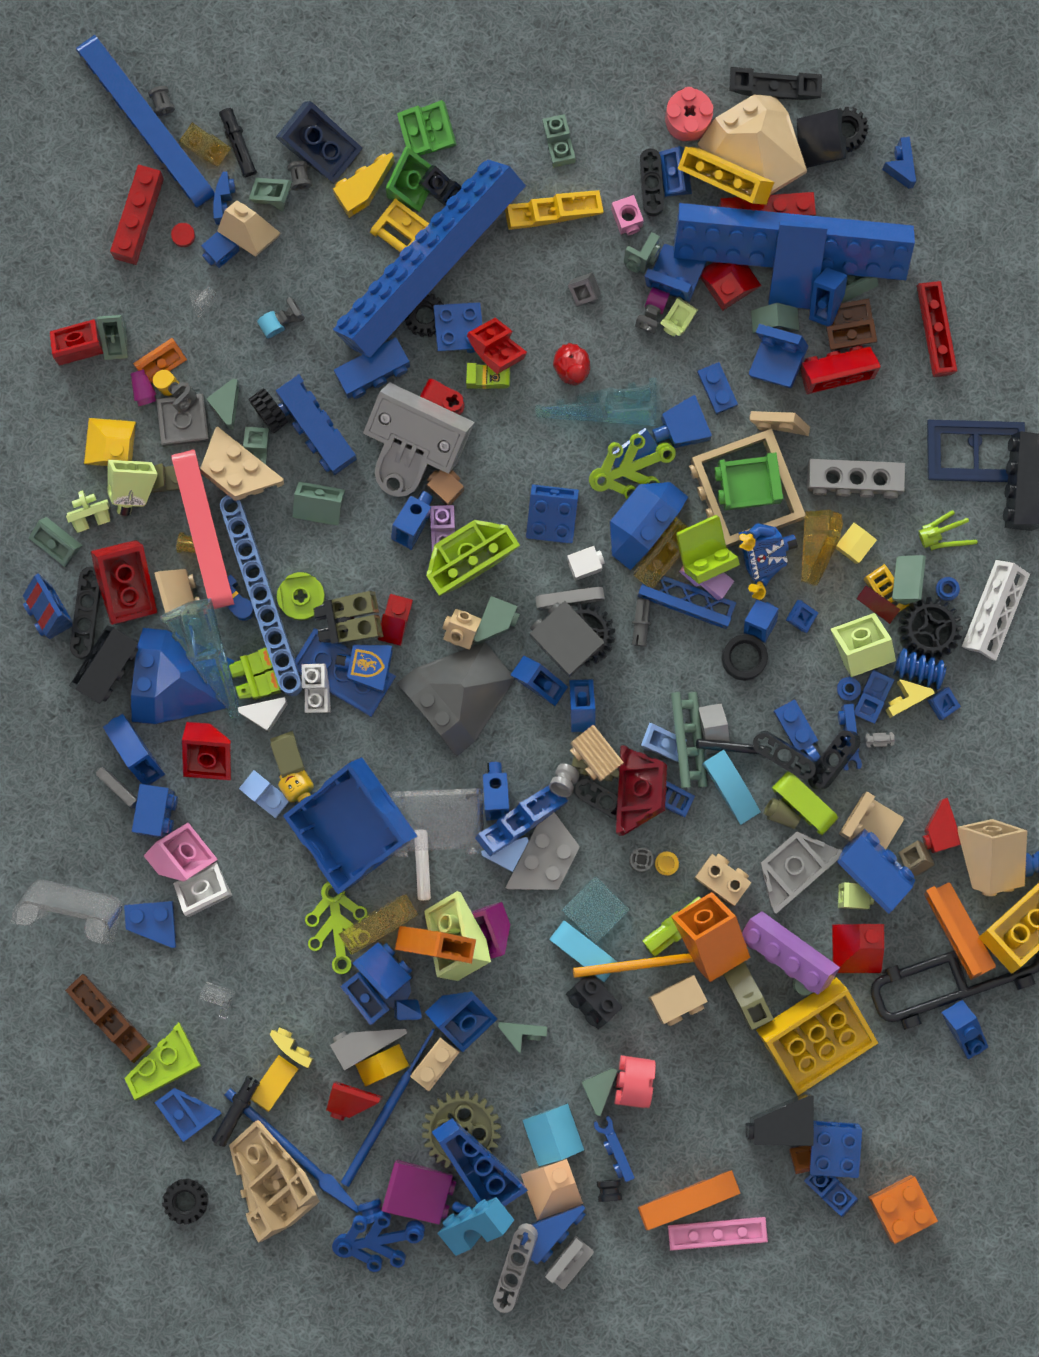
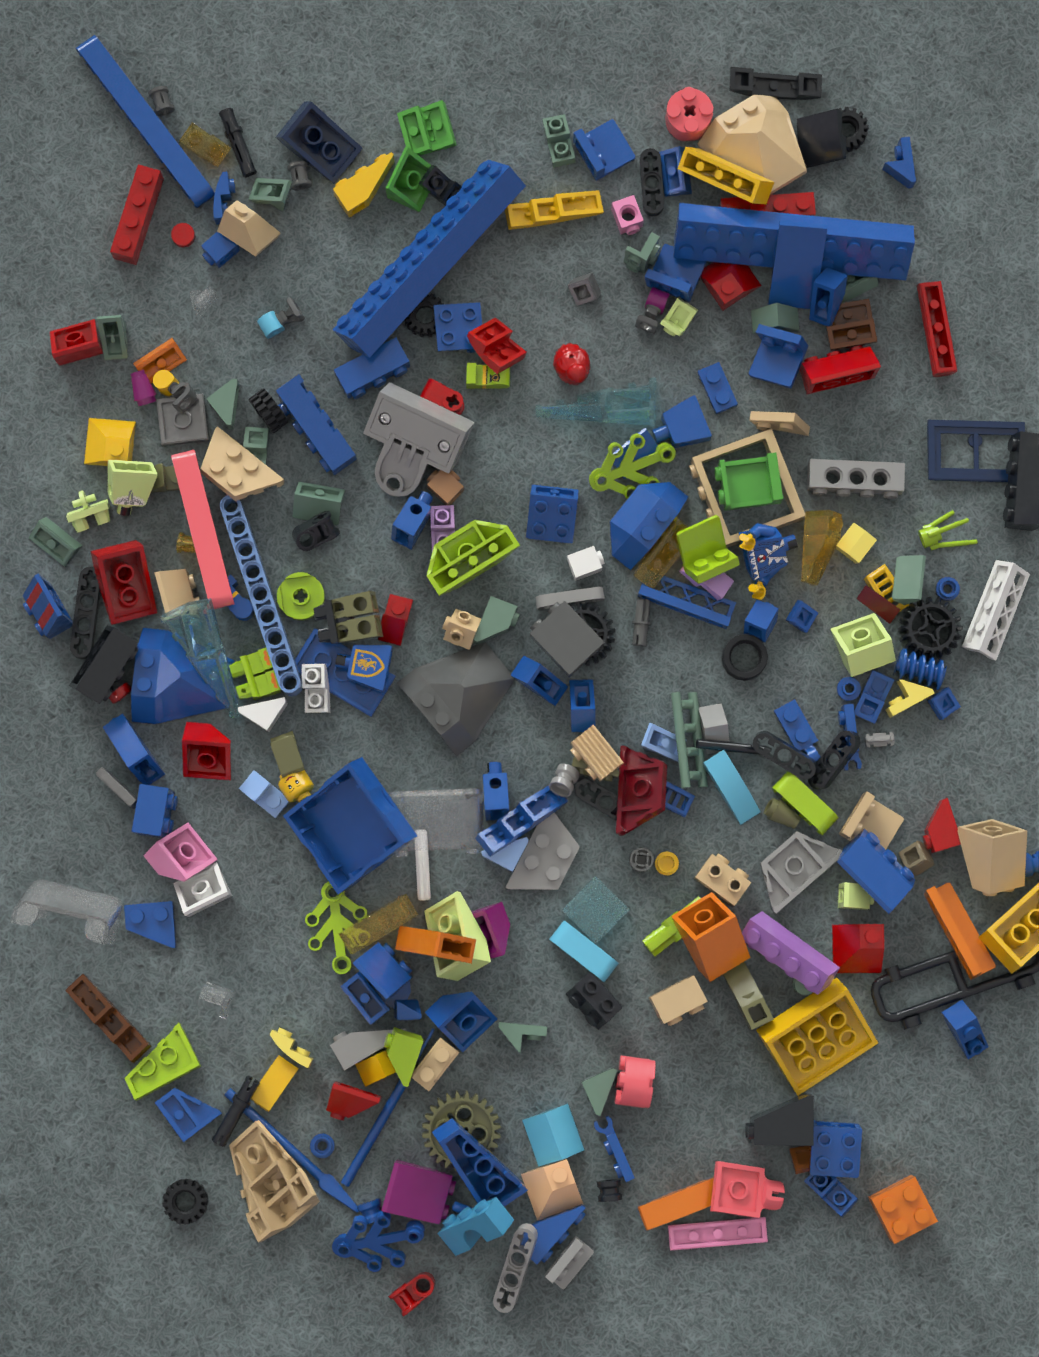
yellow plate [370,198,429,252] -> none
light orange piece [573,953,694,978] -> none
none -> red tile [109,682,132,704]
none -> black piece [292,511,340,551]
none -> blue plate [310,1133,335,1158]
none -> lime slope [384,1027,423,1087]
none -> red piece [388,1272,435,1316]
none -> blue bracket [573,119,635,181]
none -> coral plate [710,1161,785,1218]

